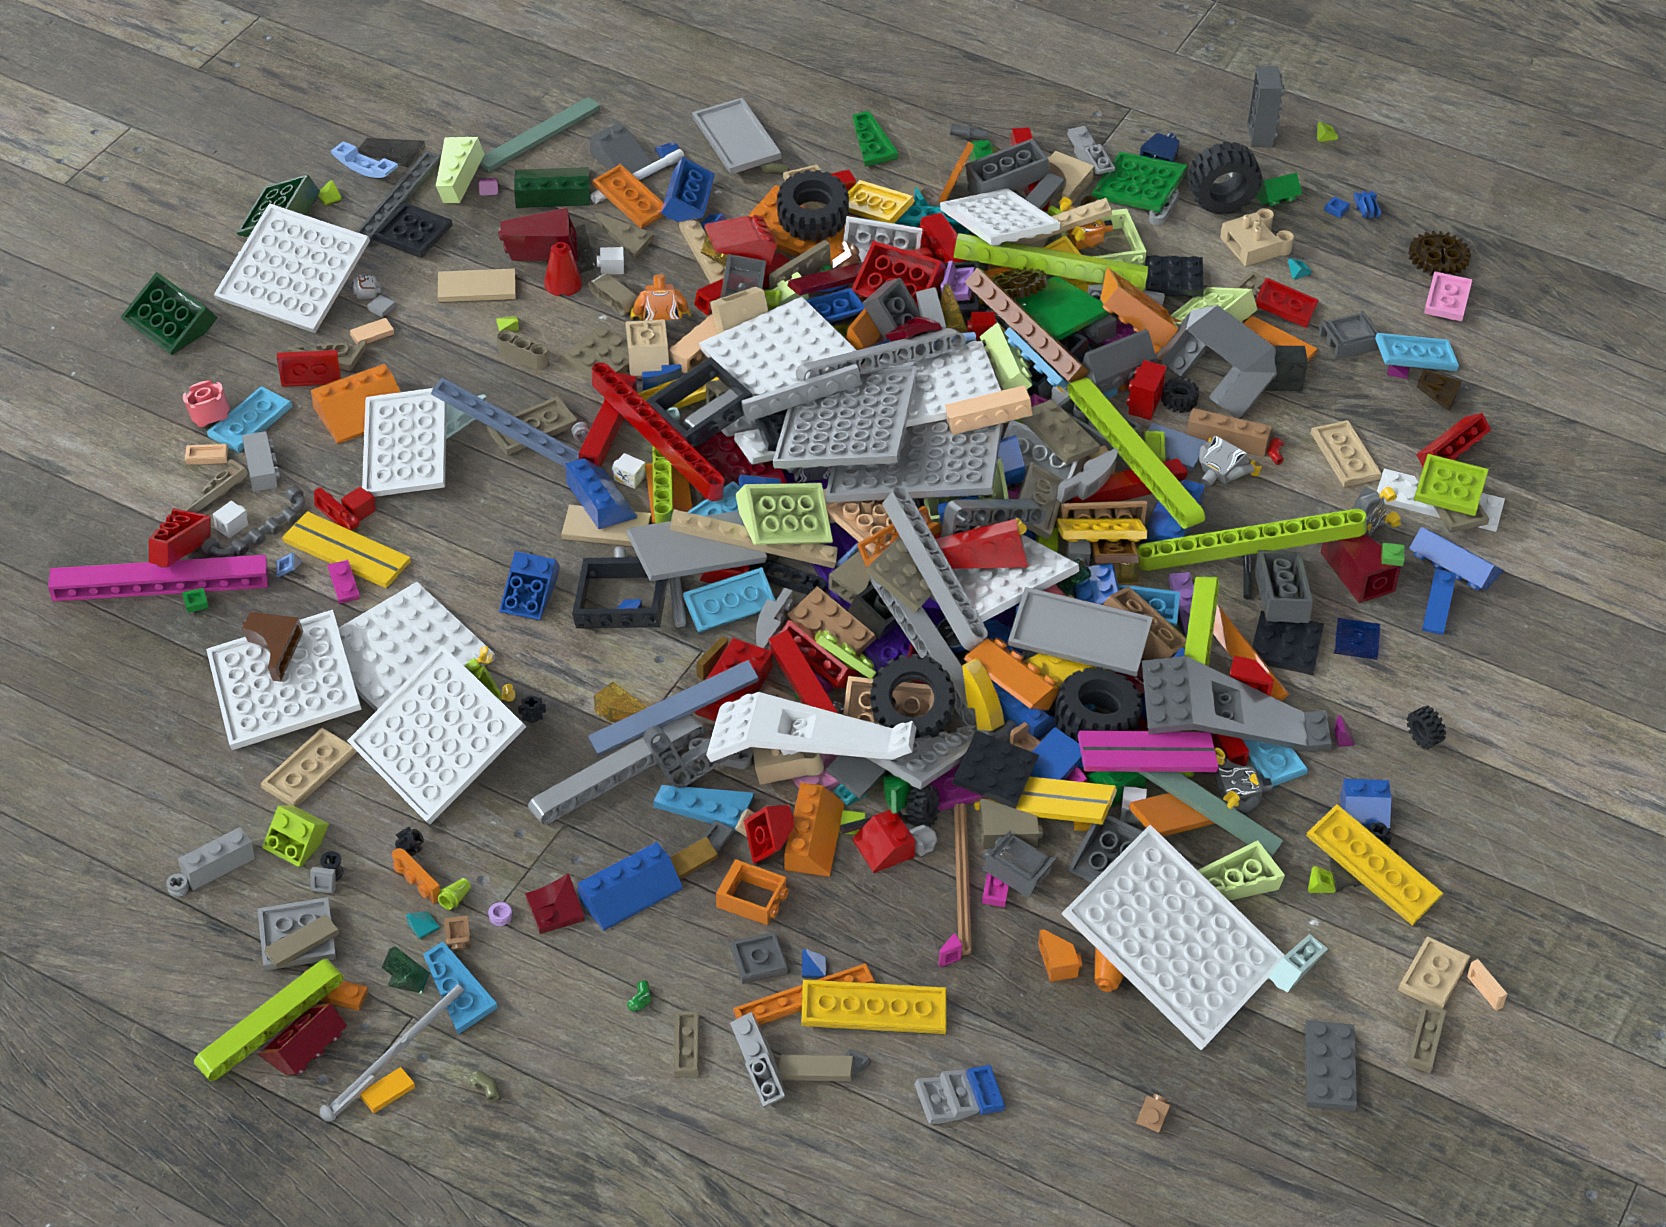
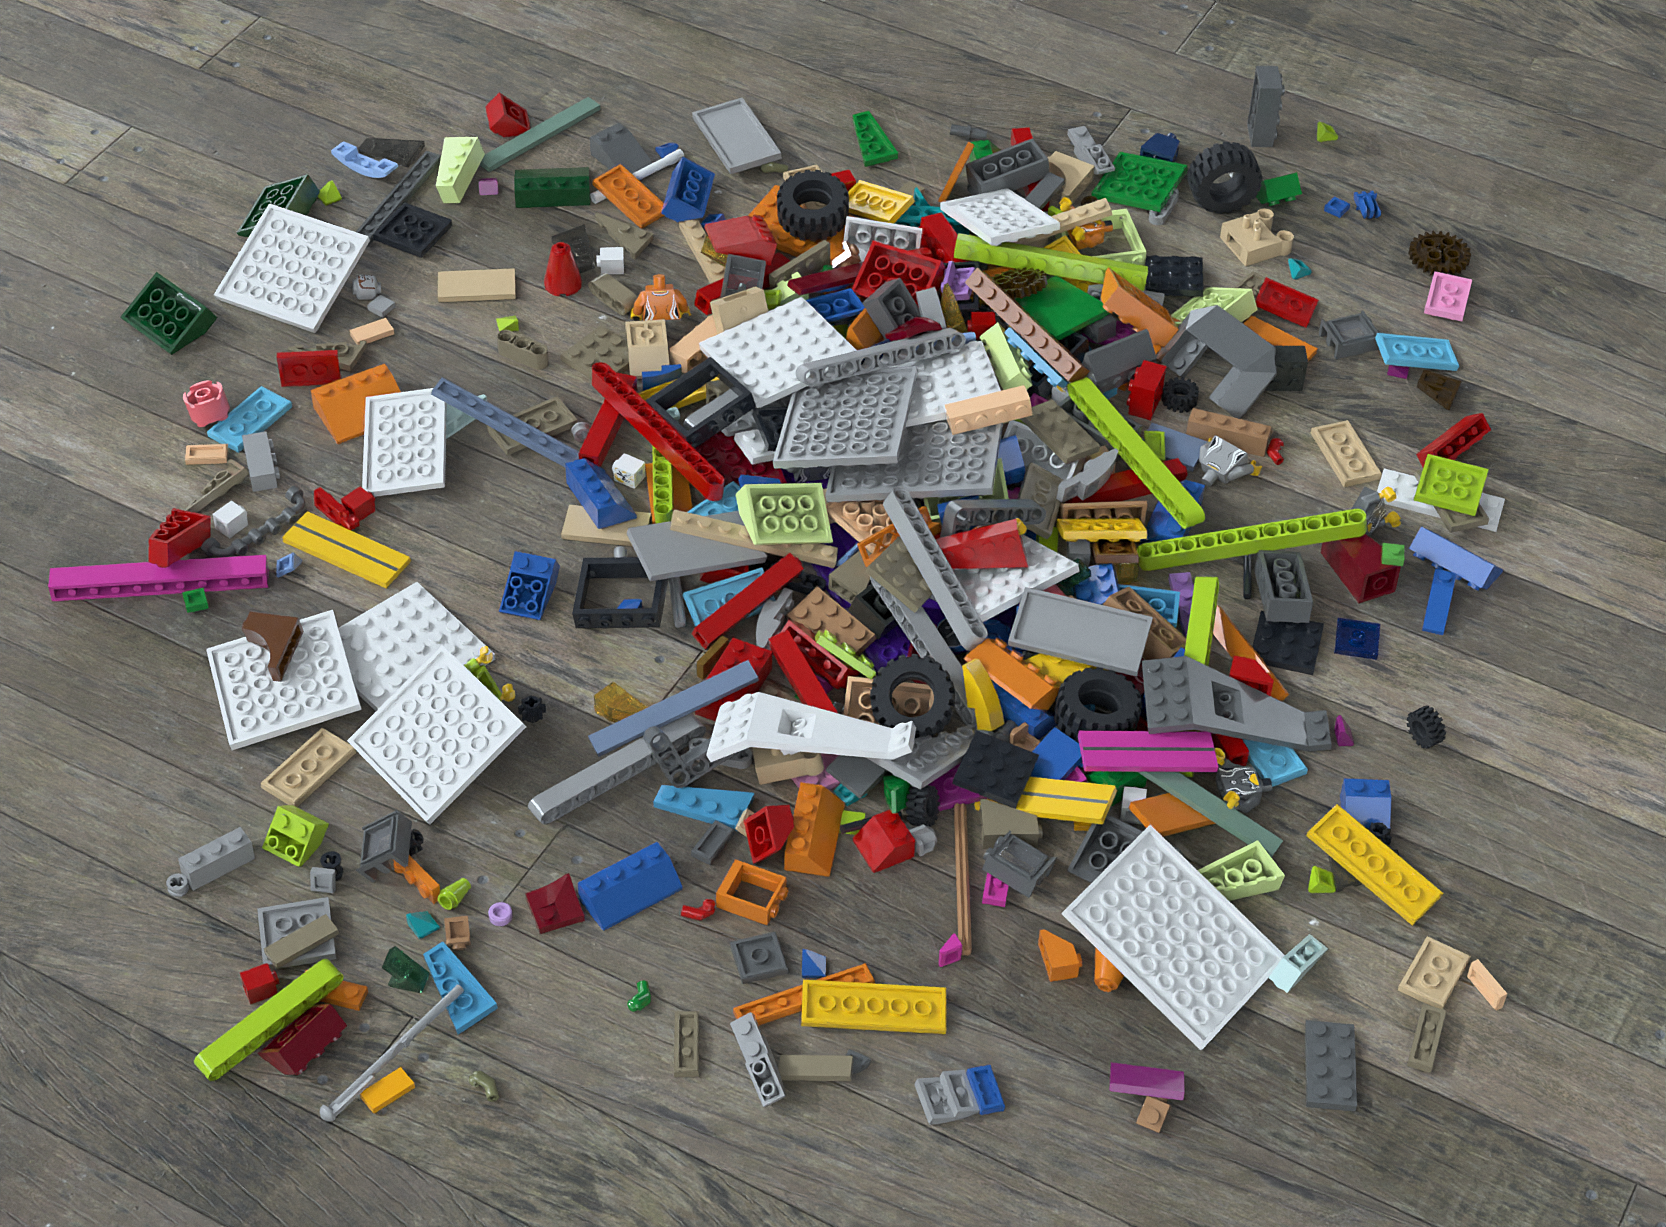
dark pink plate [327,560,360,604] -> none
dark red slope [498,208,578,261] -> none
pearl gold tile [670,836,719,880] -> none
light grey plate [742,364,861,422] -> none
none -> red brick [240,963,280,1005]
none -> dark grey window [356,810,412,883]
none -> red slope [485,92,531,137]
none -> red arm [681,899,716,920]
none -> red brick [691,553,804,650]
none -> magenta tile [1109,1062,1184,1100]

